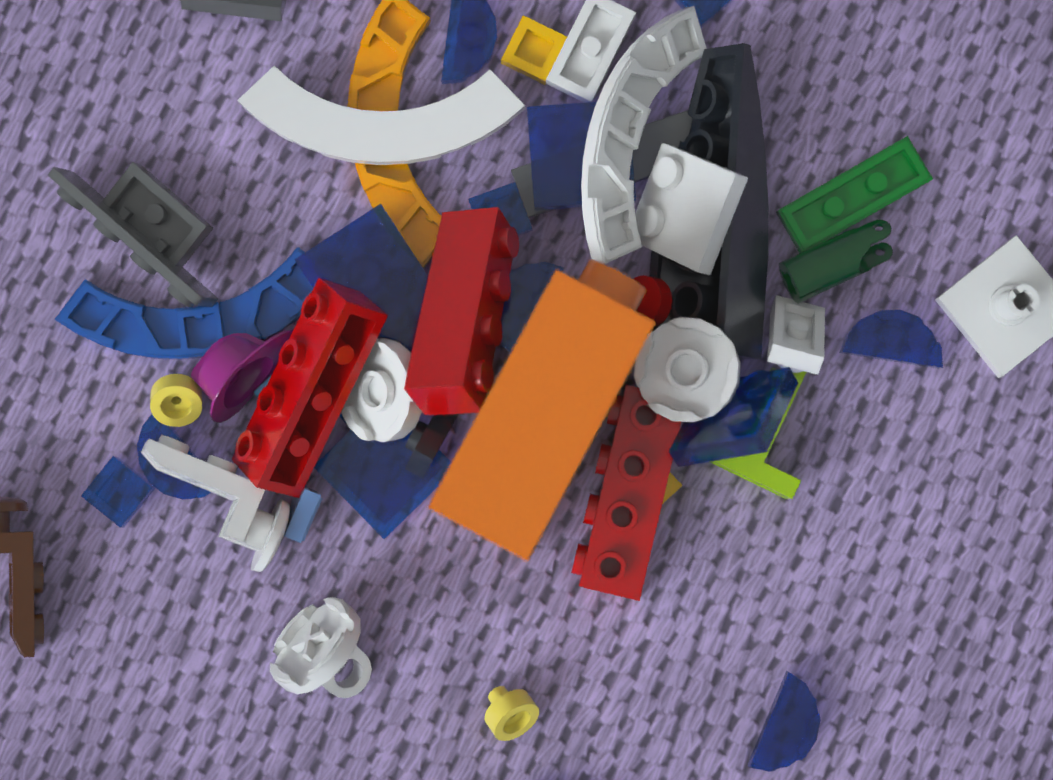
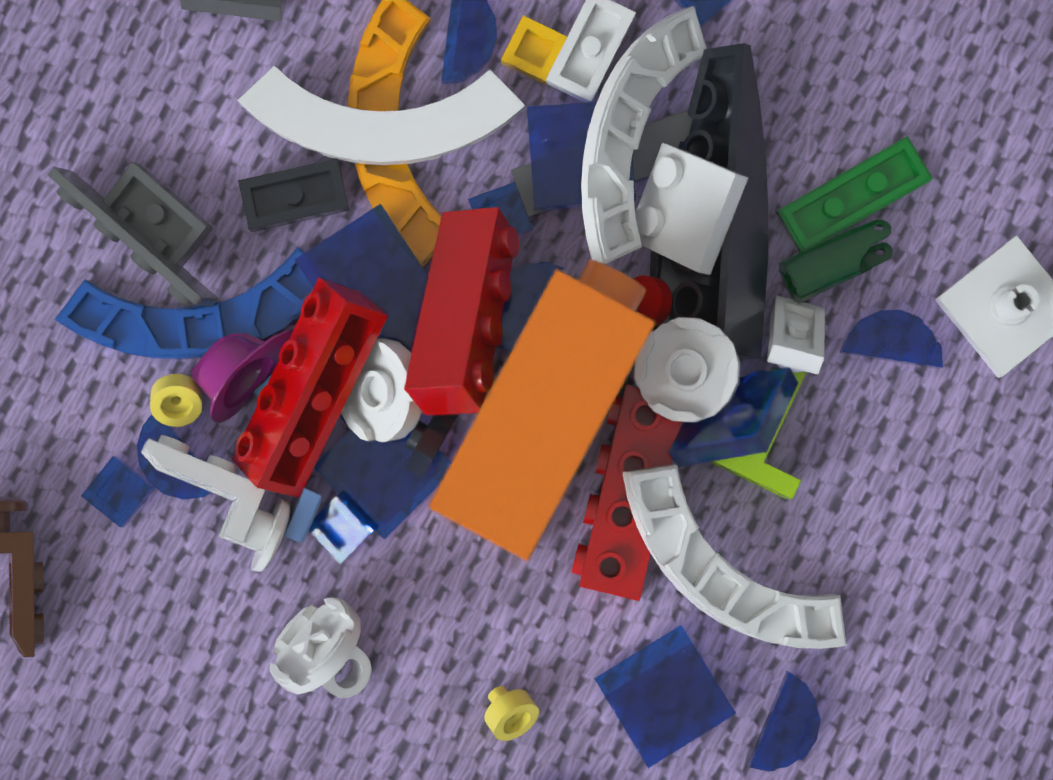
none -> black plate [238,159,350,232]
none -> clear blue tile [309,490,379,564]
none -> clear blue plate [594,625,736,768]
none -> white tile [622,465,847,649]

